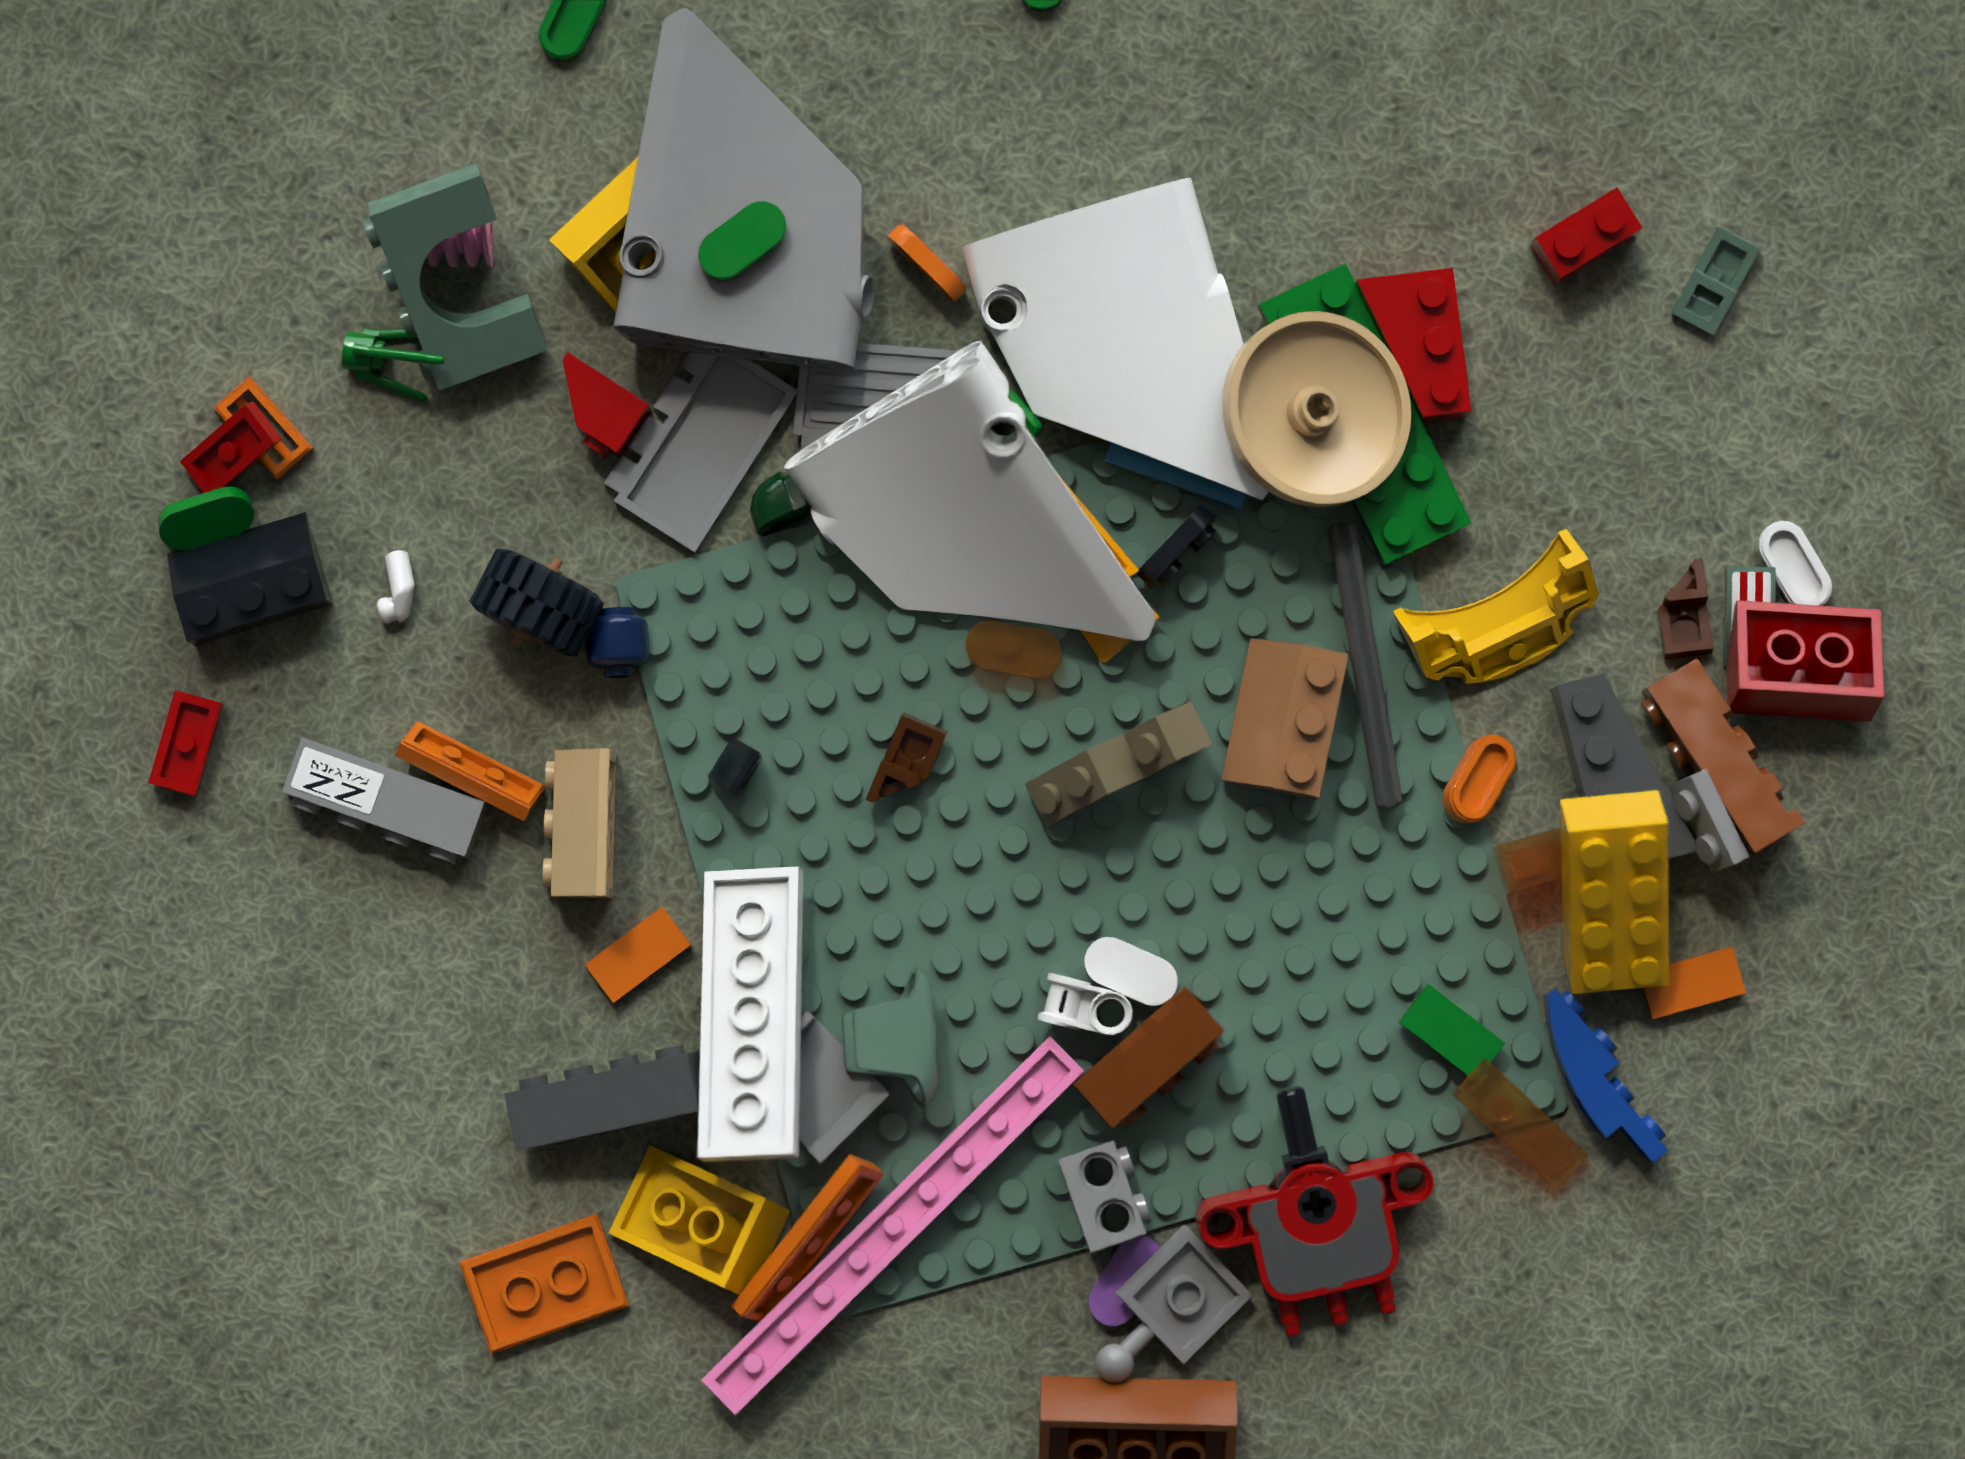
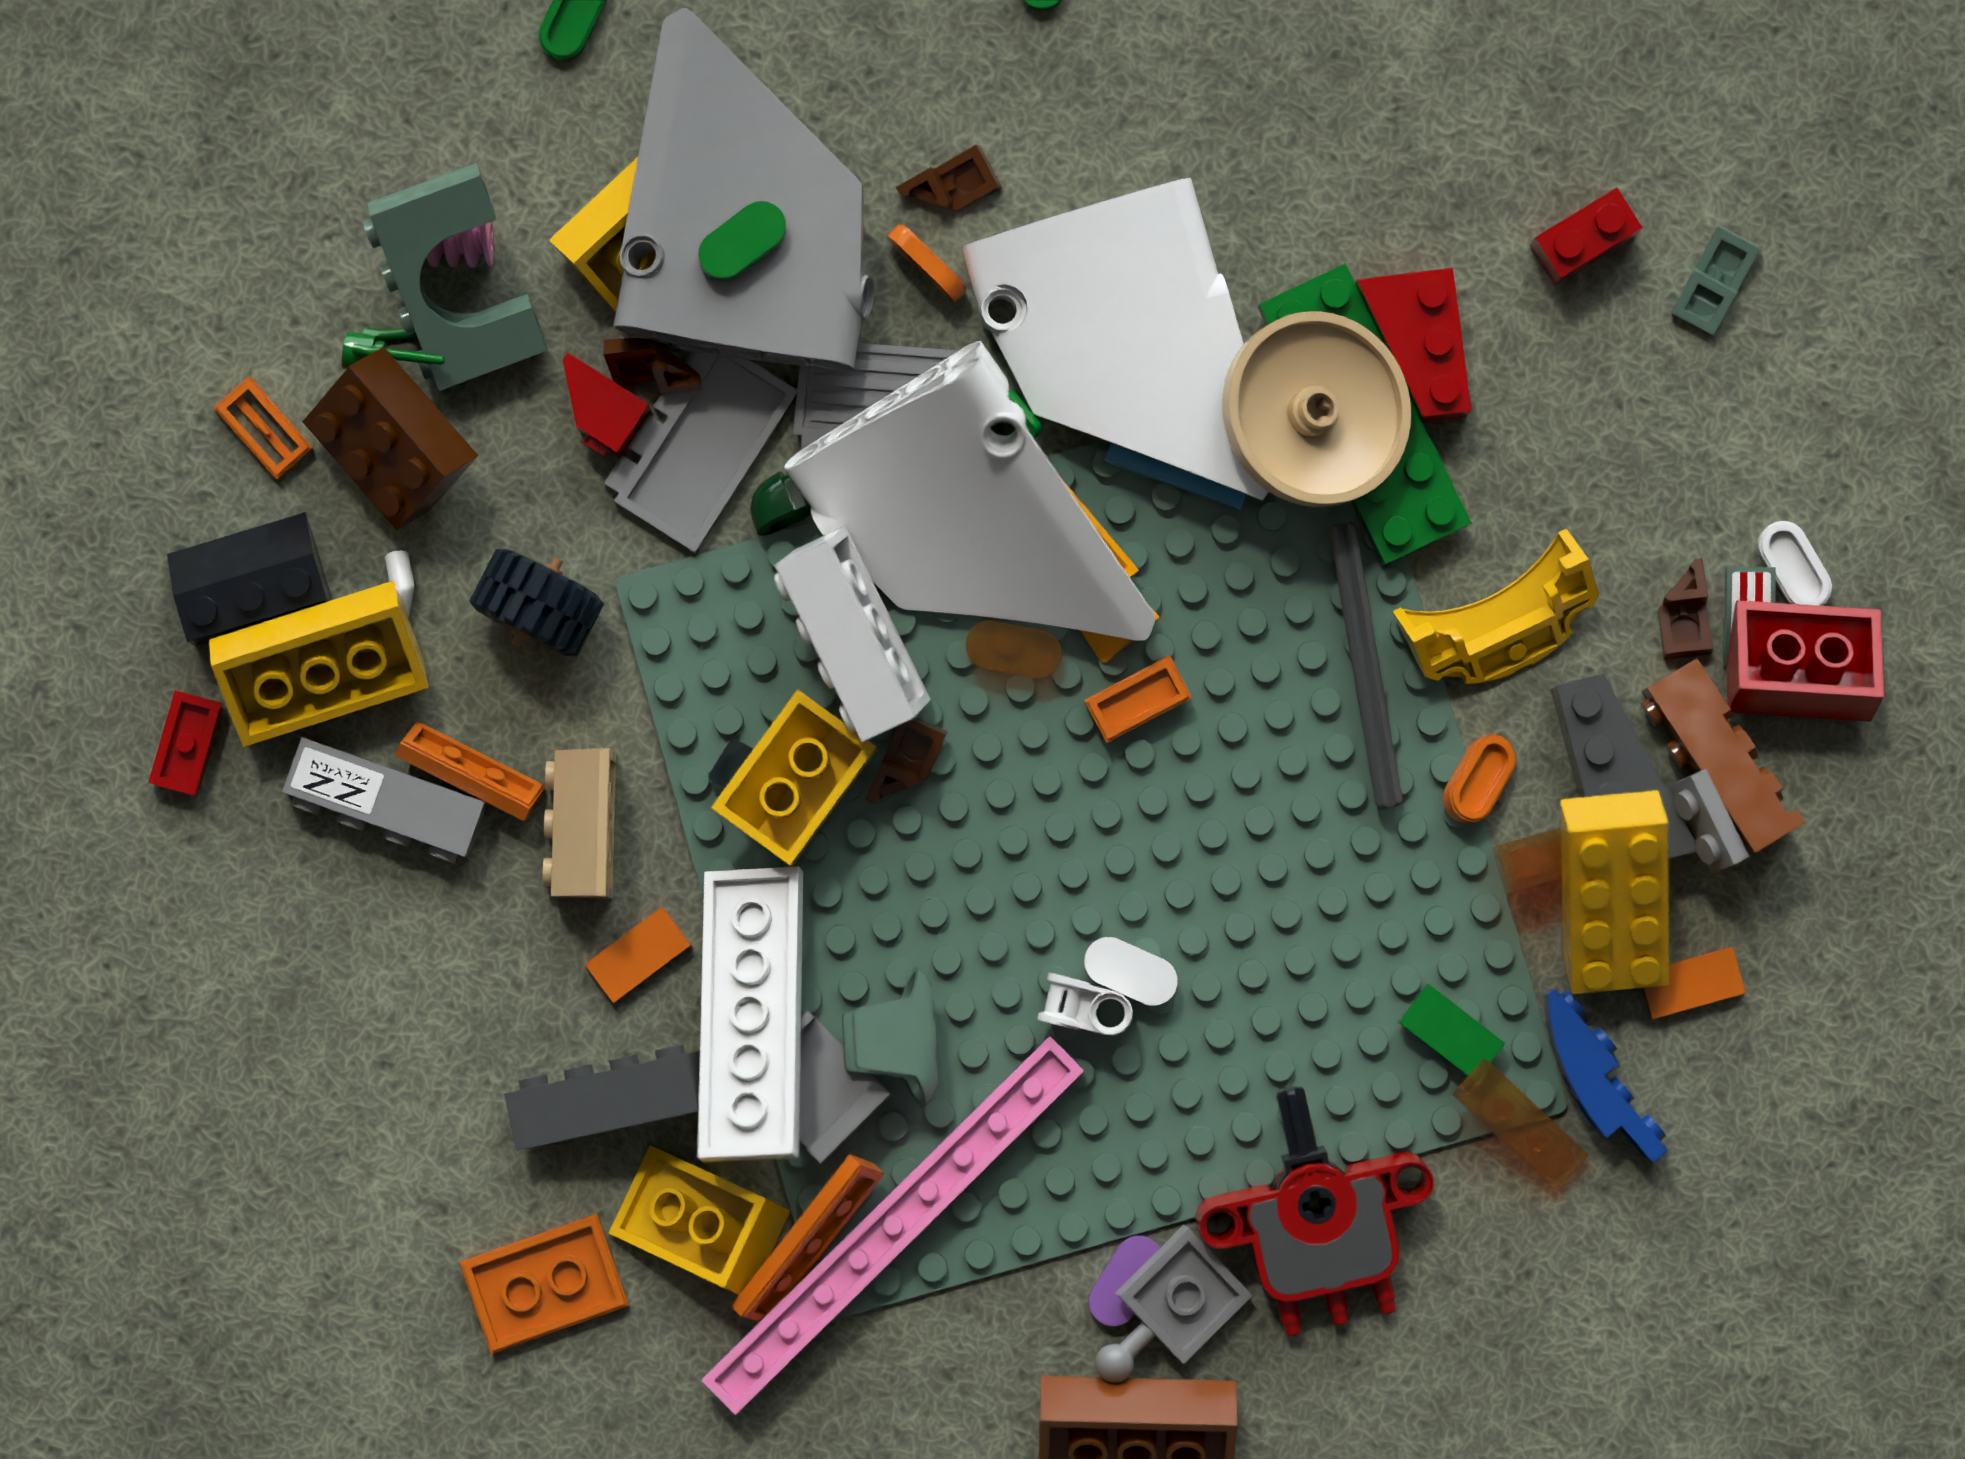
green tile [158,487,254,550] -> none
red plate [179,401,283,493] -> none
dark blue head [586,607,649,678] -> none
dark tan arch [1025,701,1213,827] -> none
light grey brick [1058,1140,1151,1253] -> none
dark orange wedge [1073,986,1224,1129] -> none
black plate [1136,504,1217,587] -> none
medium nougat slope [1221,638,1349,800] -> none
none -> yellow brick [209,580,429,747]
none -> reddish brown brick [302,347,479,530]
none -> reddish brown slope [603,338,701,395]
none -> yellow slope [711,689,877,867]
none -> white brick [775,526,931,742]
none -> reddish brown slope [896,145,1003,210]
none -> orange tile [1084,655,1192,744]

